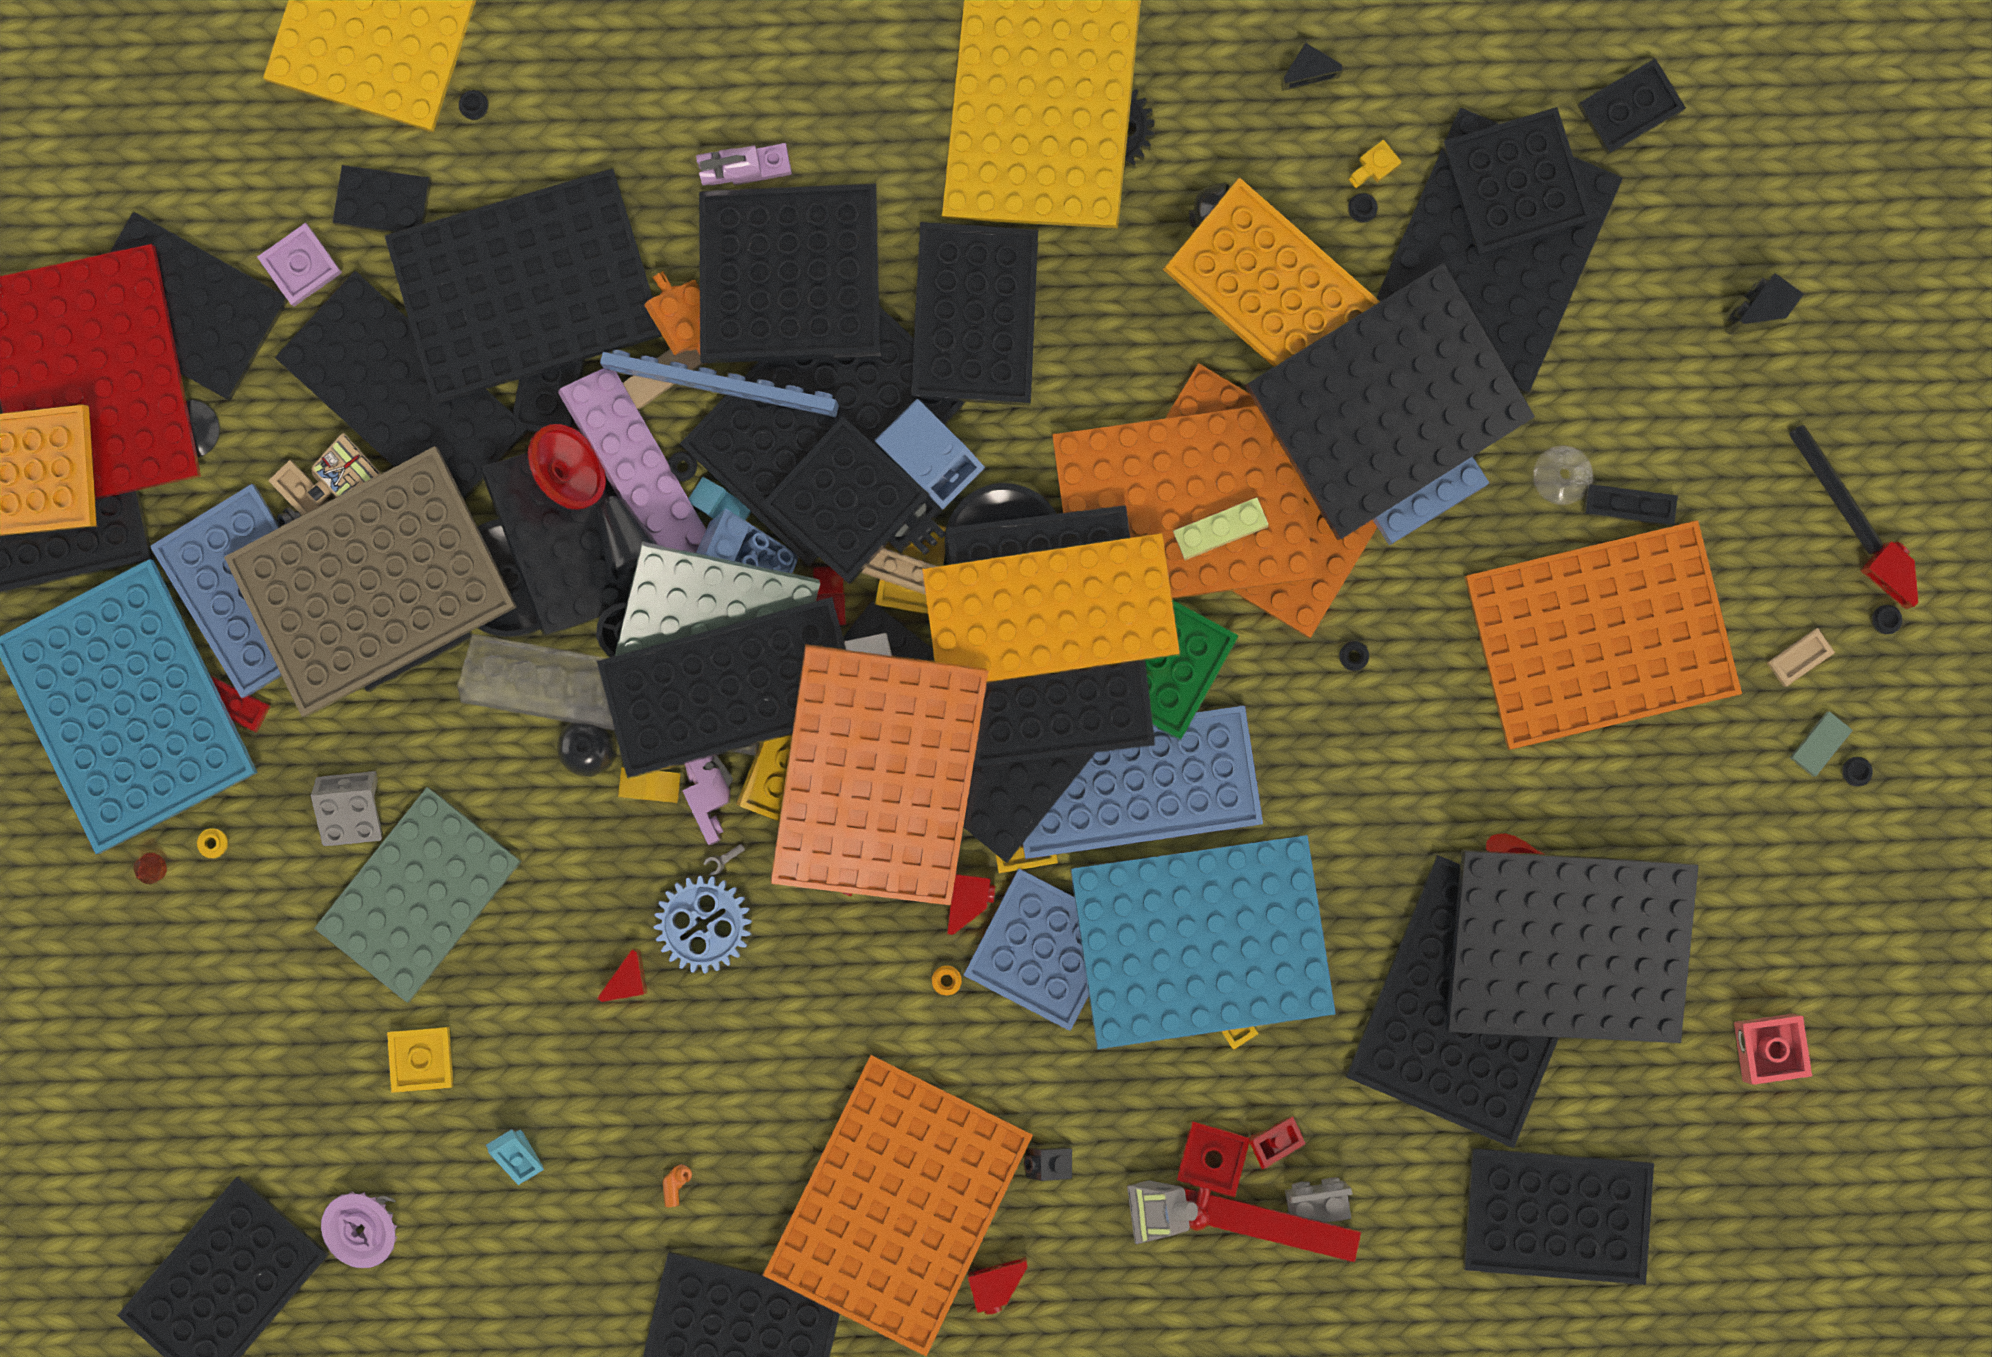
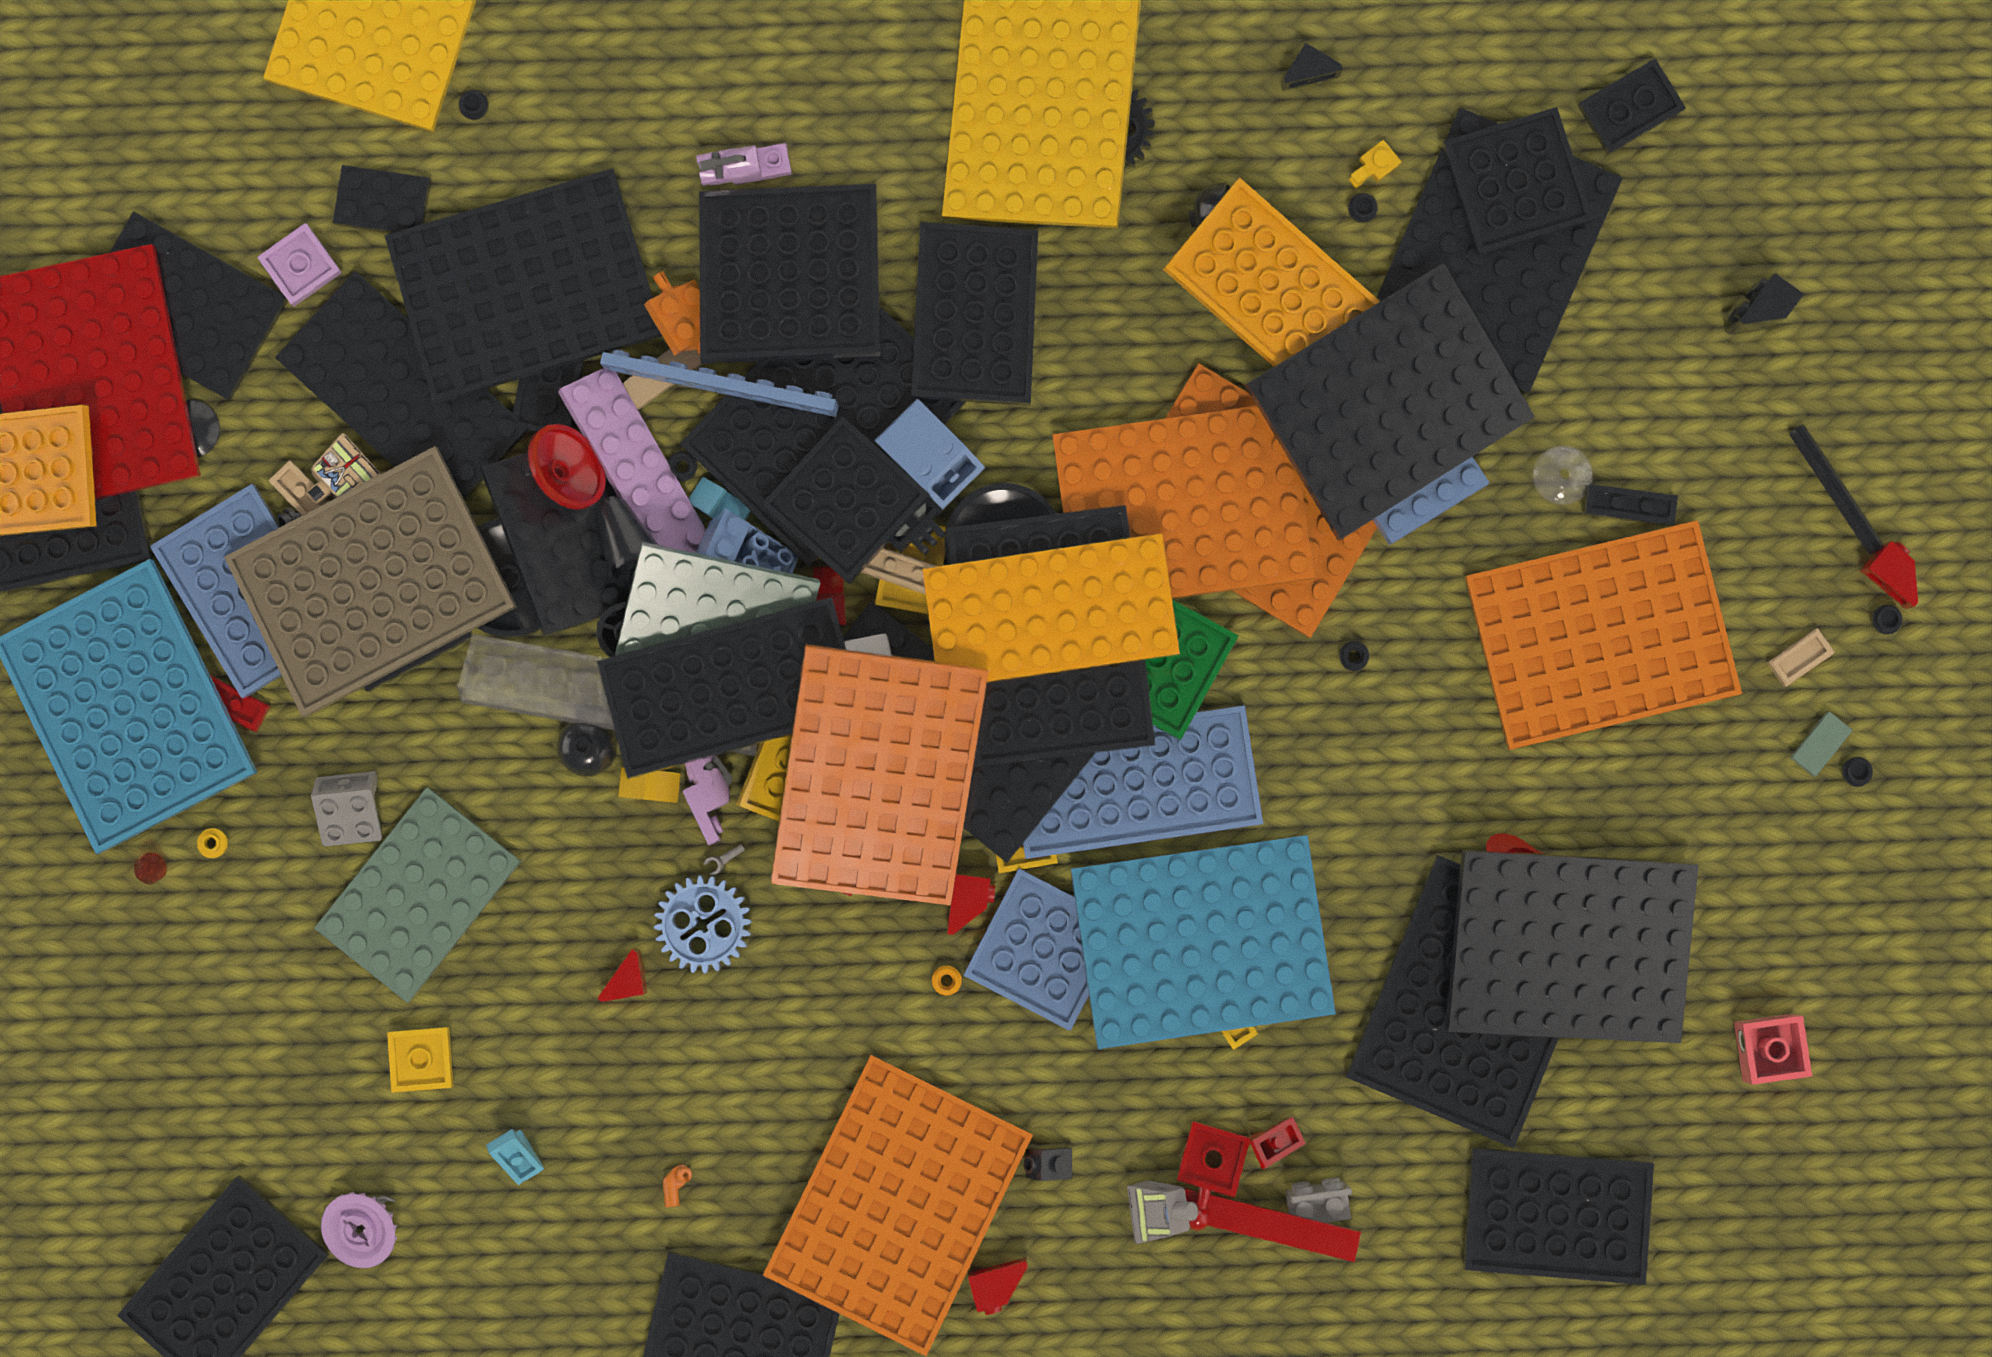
yellowish green plate [1173,498,1269,561] -> none

